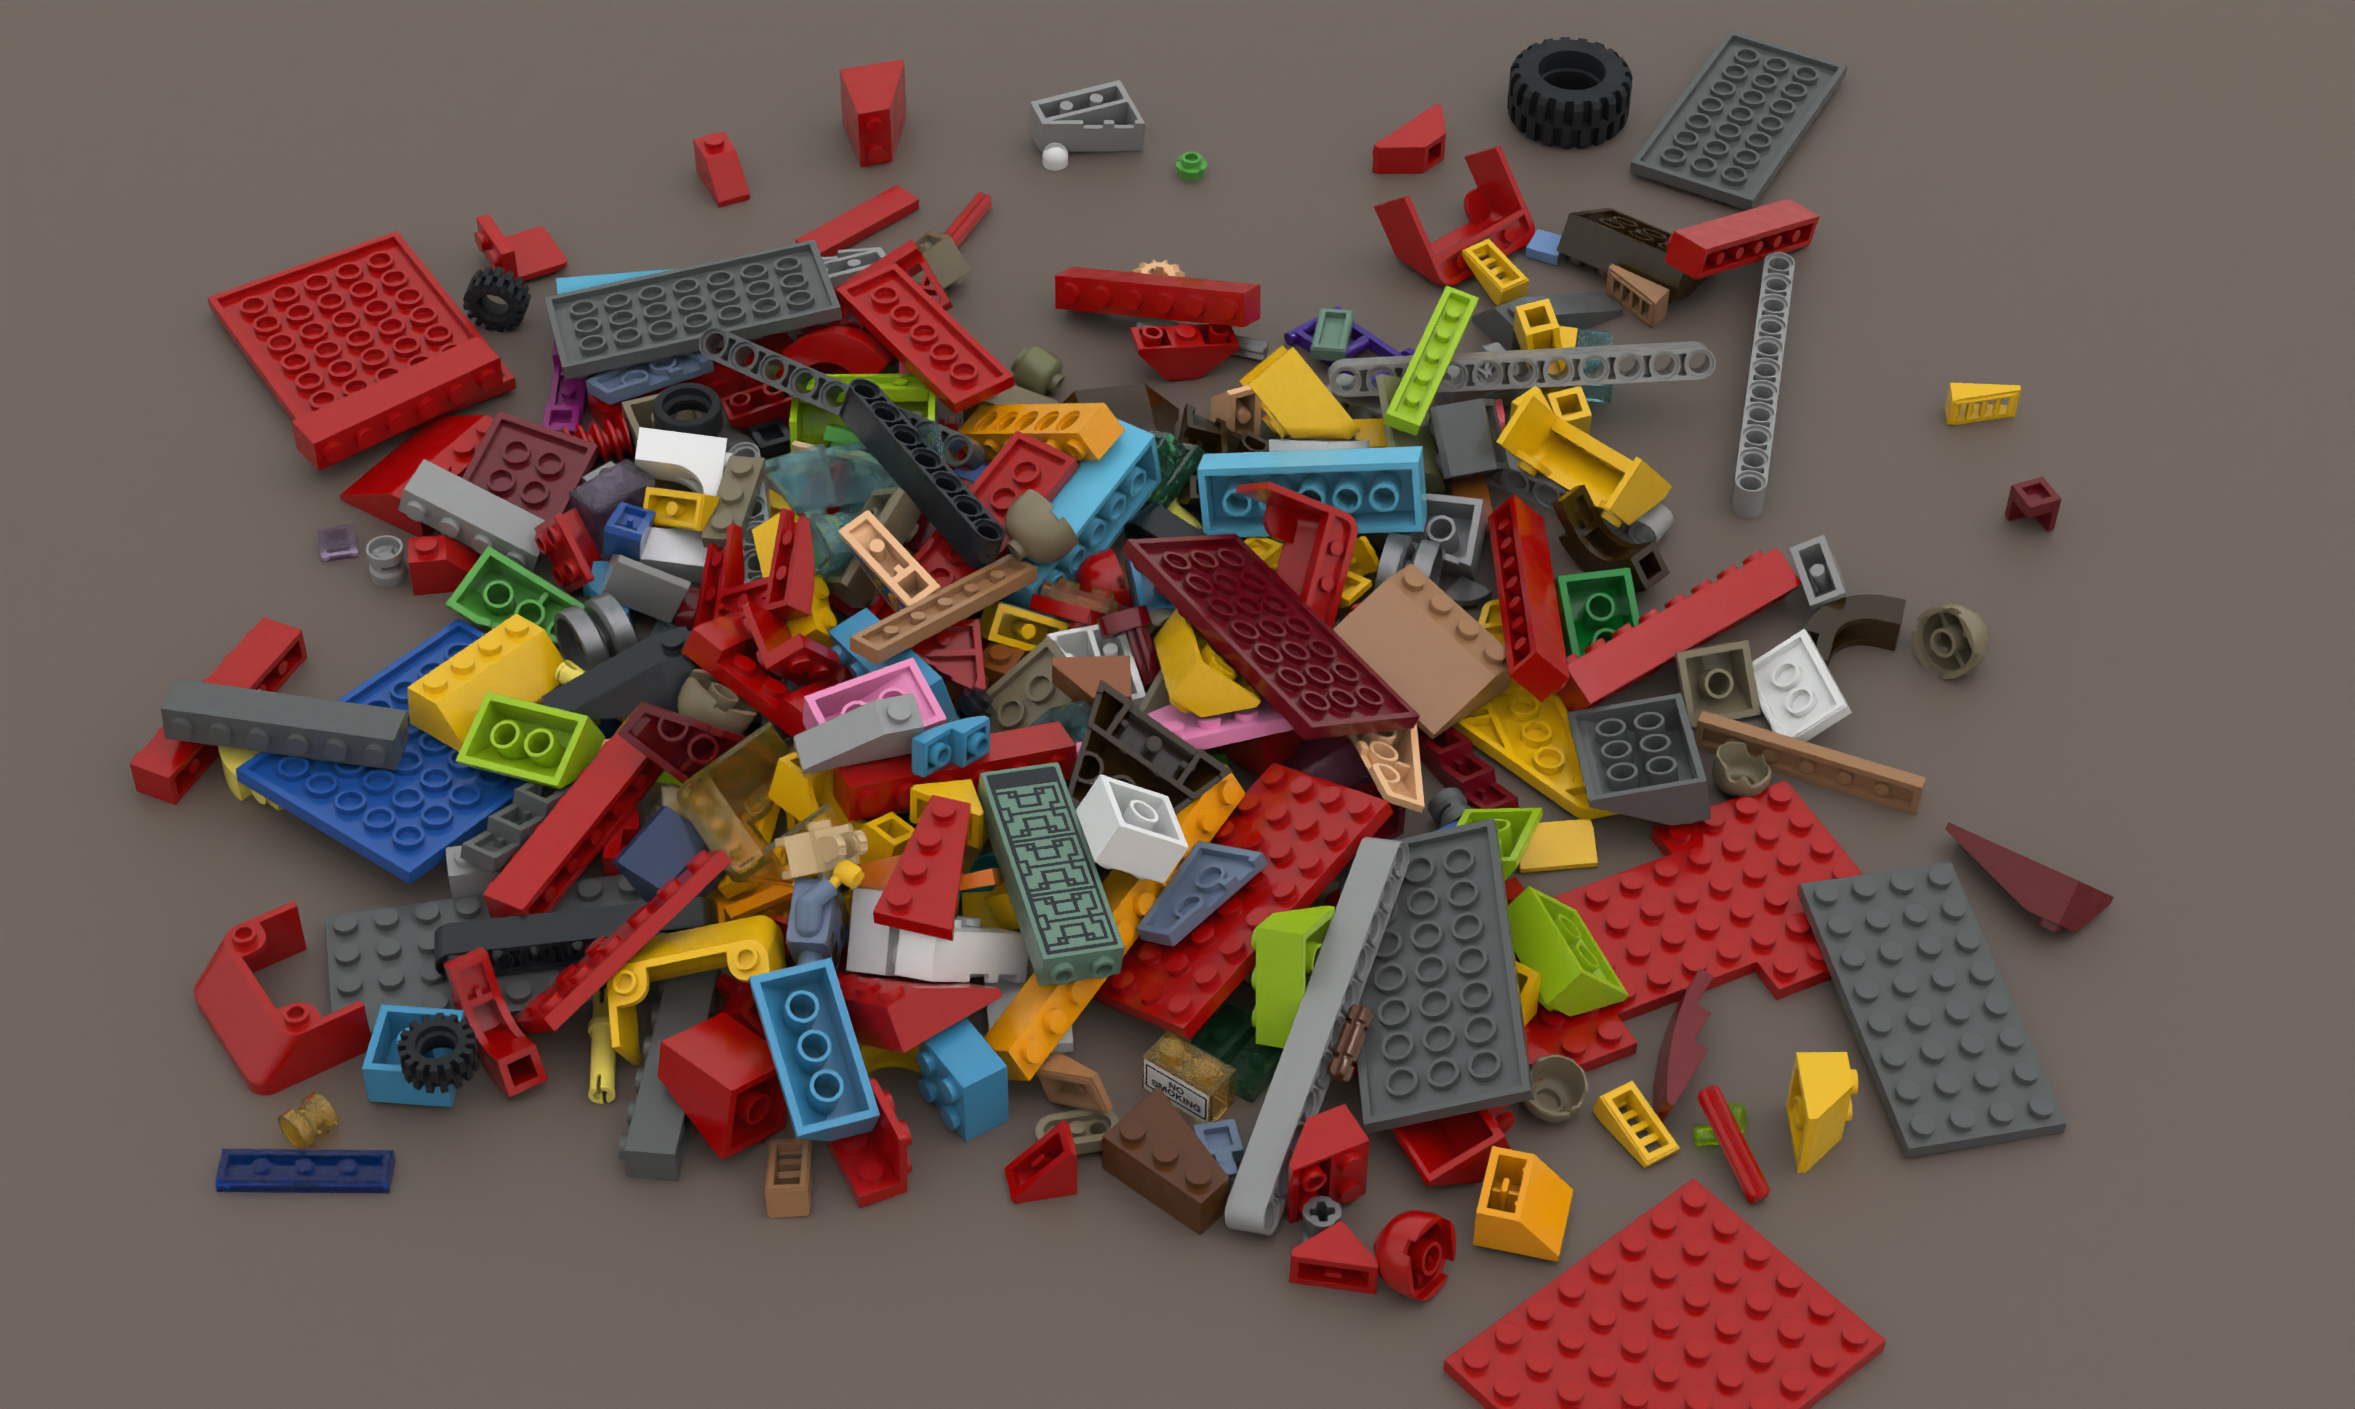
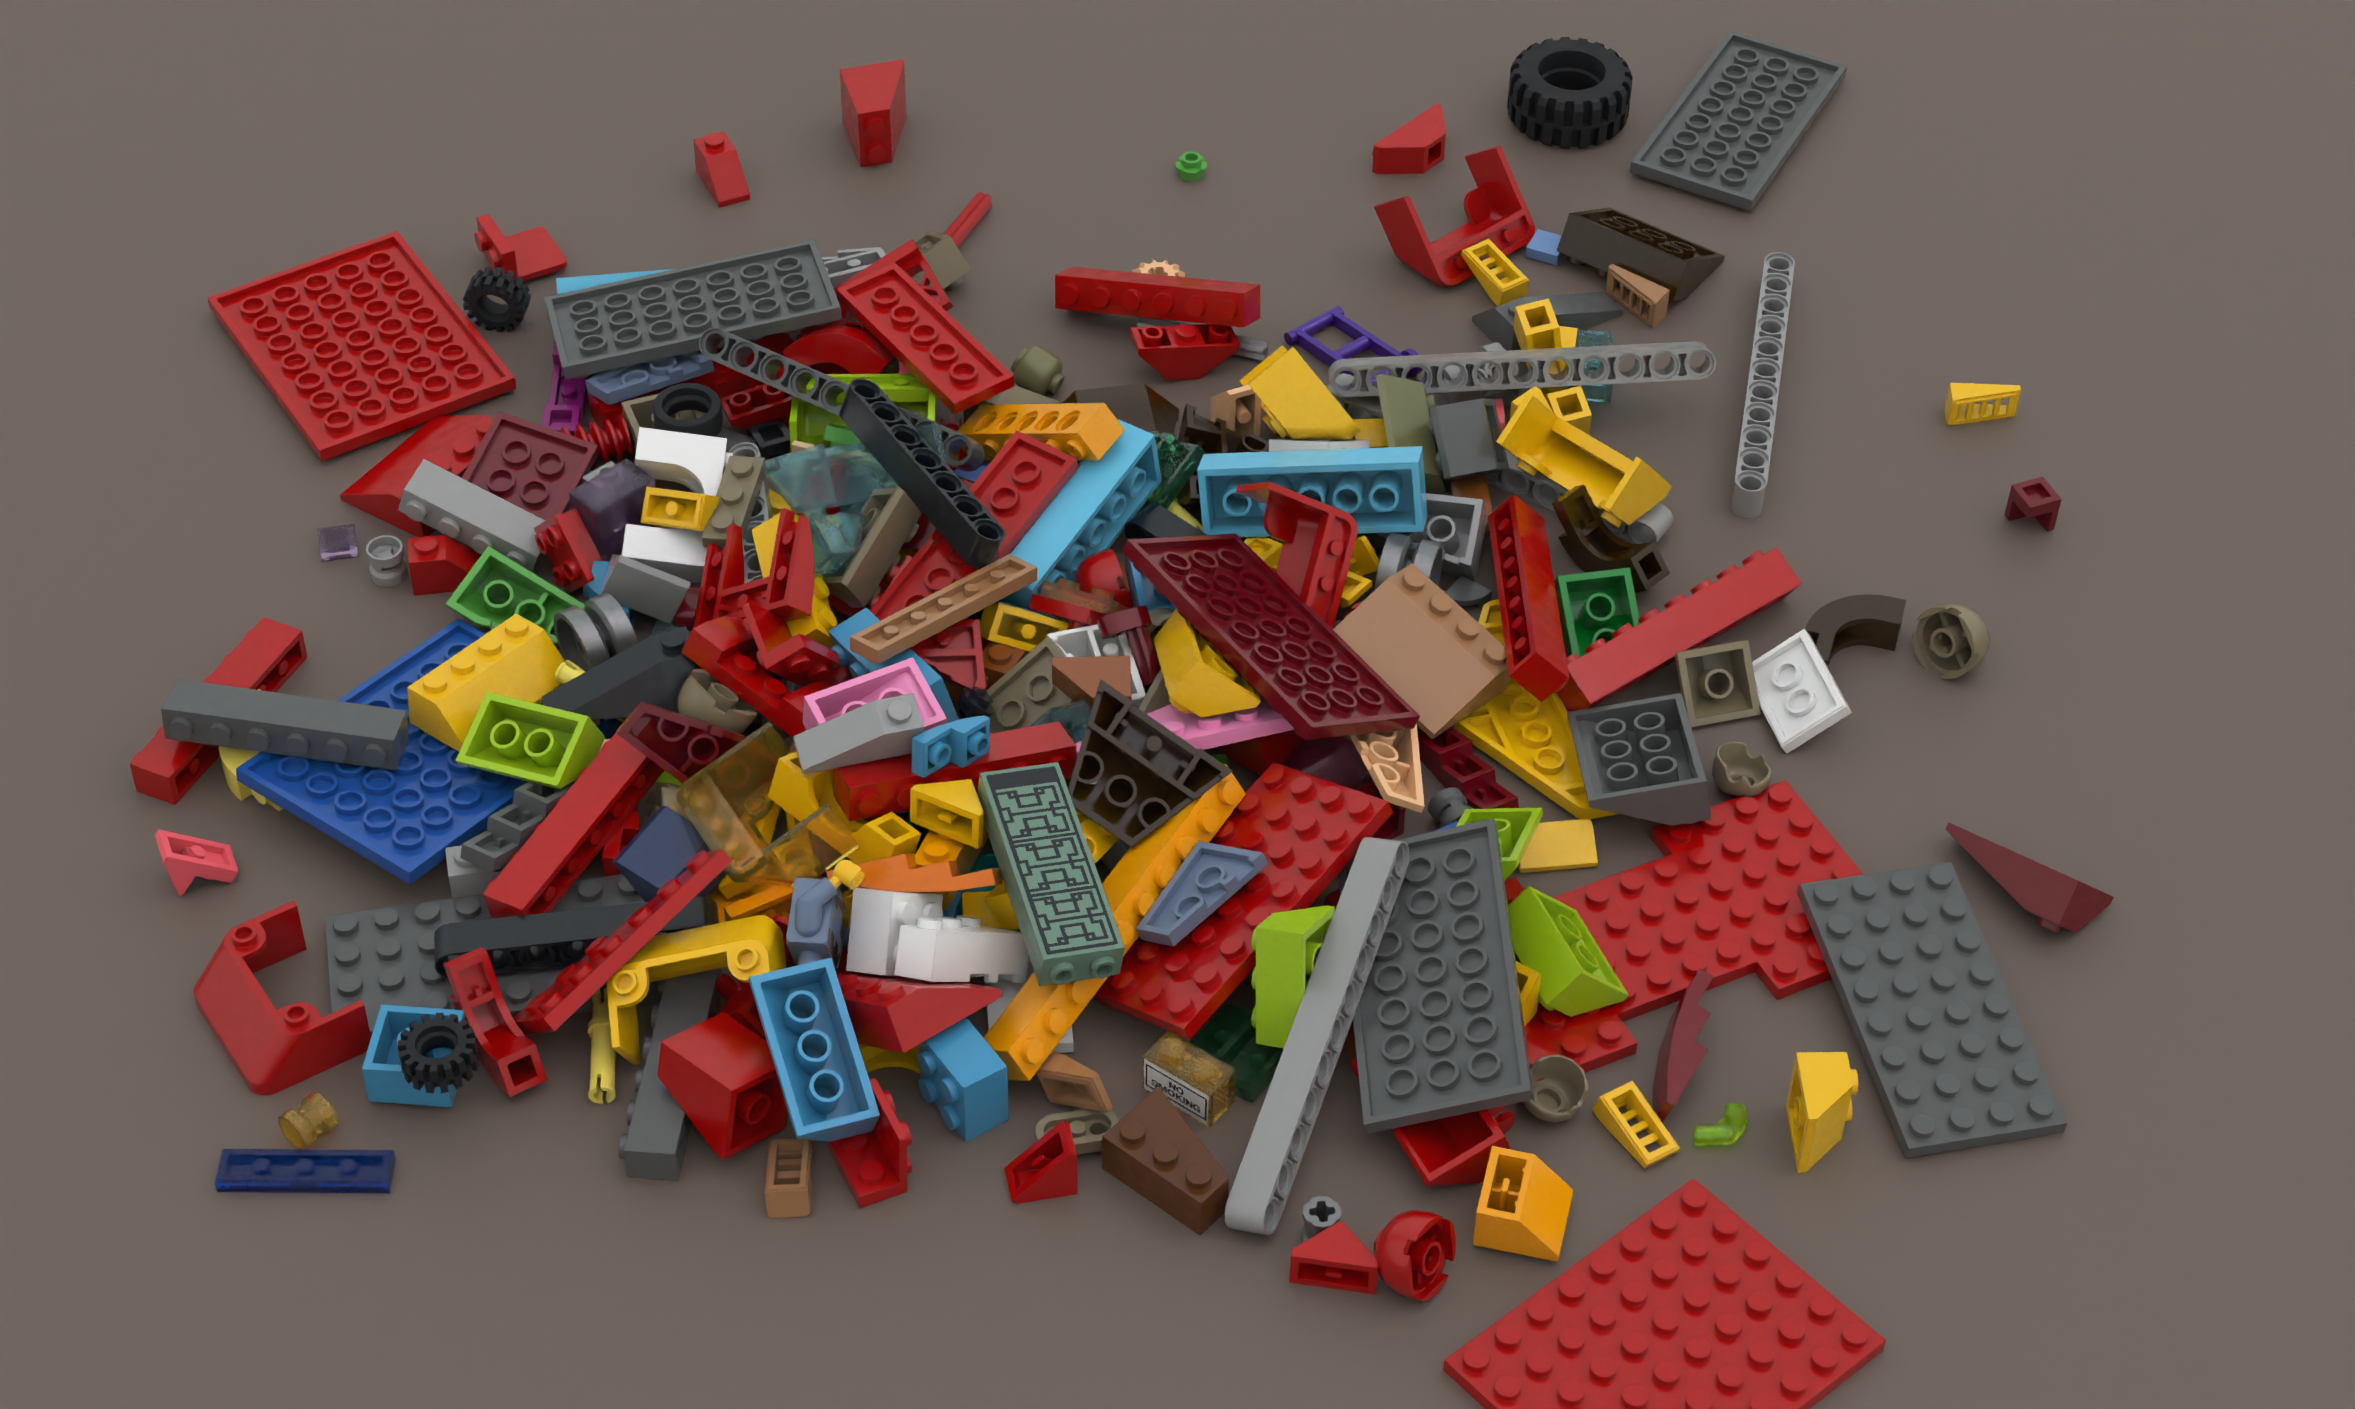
red brick [292,336,504,471] -> none
blue slope [603,502,656,562] -> none
tan hinge [774,819,868,880] -> none
red tile [795,185,919,257] -> none
light nougat slope [838,510,941,612] -> none
red wing [873,795,972,941] -> none
dark tan cylinder [1005,489,1078,564] -> none
light grey wedge [1028,80,1145,152] -> none
white hinge [1042,142,1068,171] -> none
white brick [1076,774,1189,884] -> none
sand blue plate [1193,1119,1244,1193] -> none
red slope [1286,1104,1370,1224] -> none
sand green tile [1310,308,1354,361] -> none
reddish brown axle [1326,1004,1373,1083] -> none
lime plate [1383,285,1479,436] -> none
red brick [1664,198,1820,280] -> none
medium nougat plate [1695,710,1926,815] -> none
red axle [1697,1085,1770,1204] -> none
light grey slope [1790,534,1847,610] -> none
none -> coral slope [155,829,239,897]

